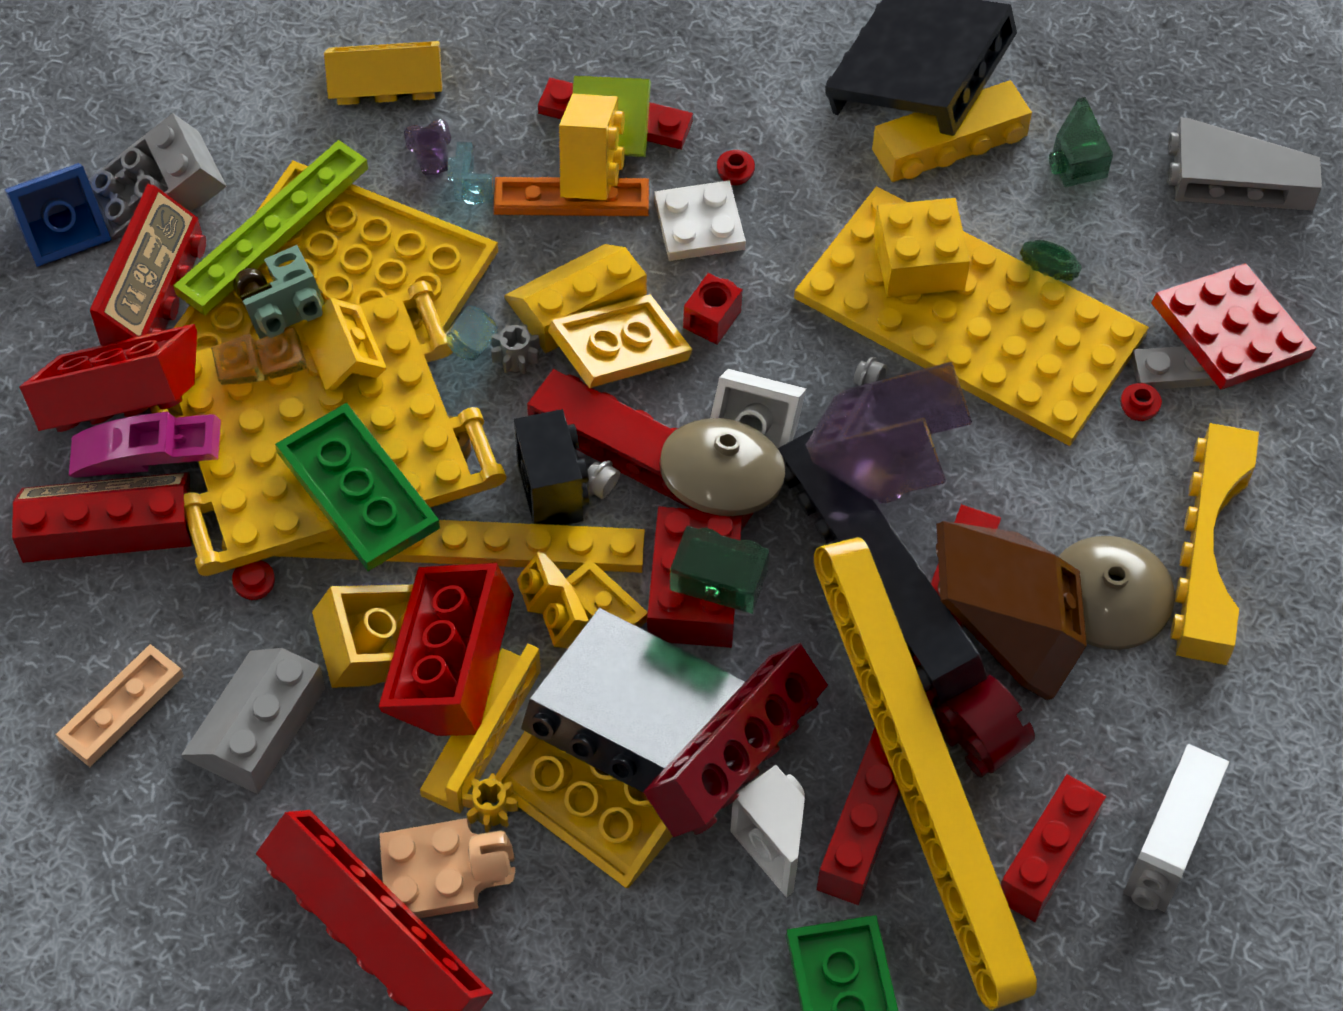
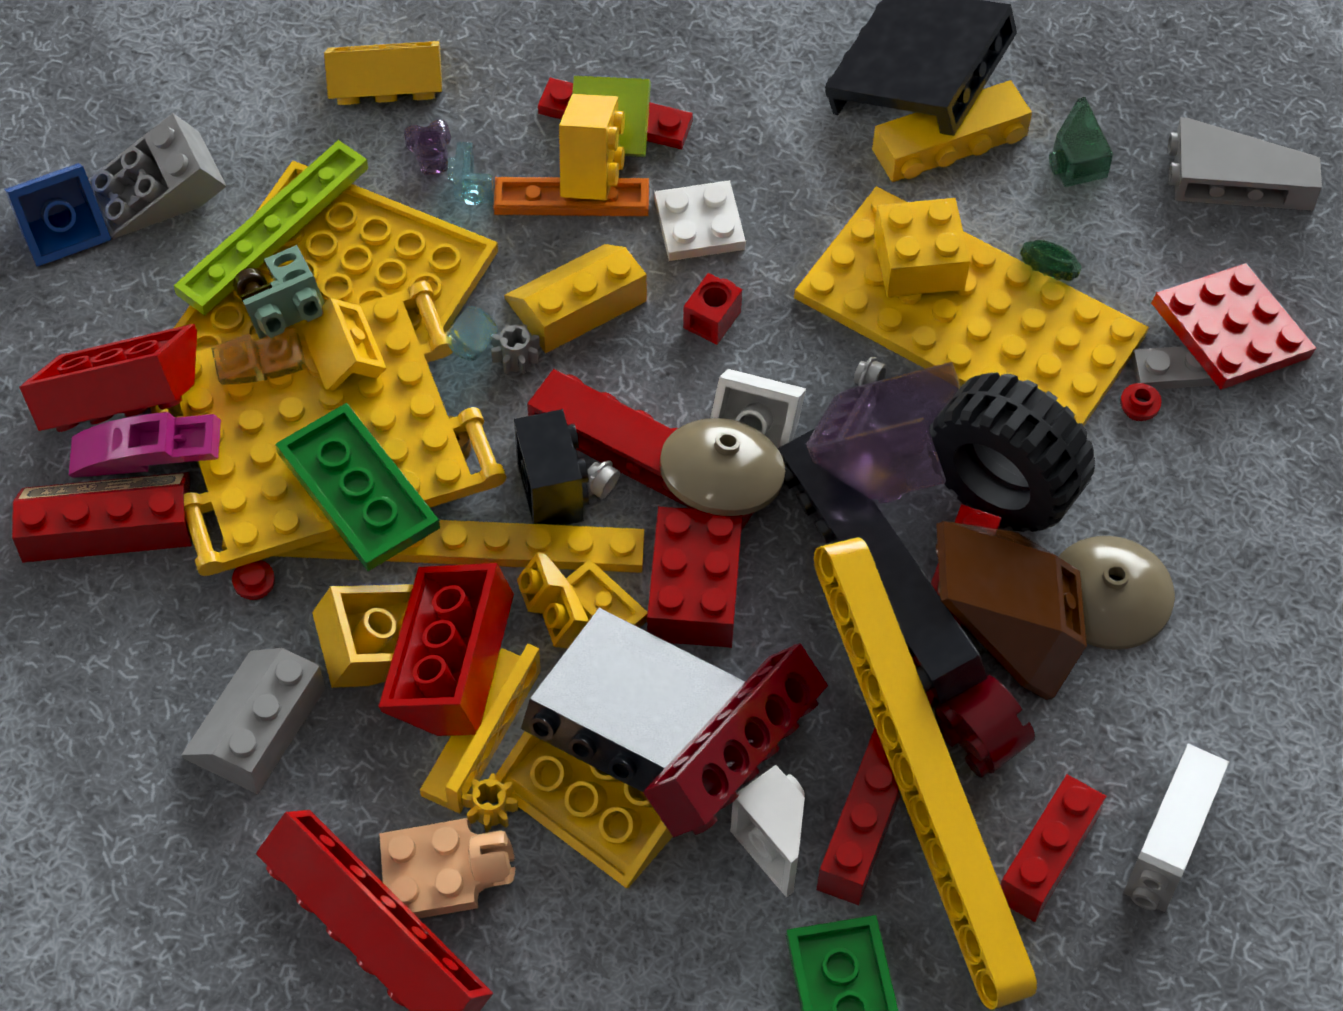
light nougat plate [56,644,184,767] -> none
slope [90,184,206,345] -> none
yellow plate [548,294,693,388] -> none
clear green brick [670,526,770,614] -> none
red plate [717,150,755,185] -> none
yellow arch [1170,423,1259,665] -> none
none -> black tyre [928,372,1095,532]

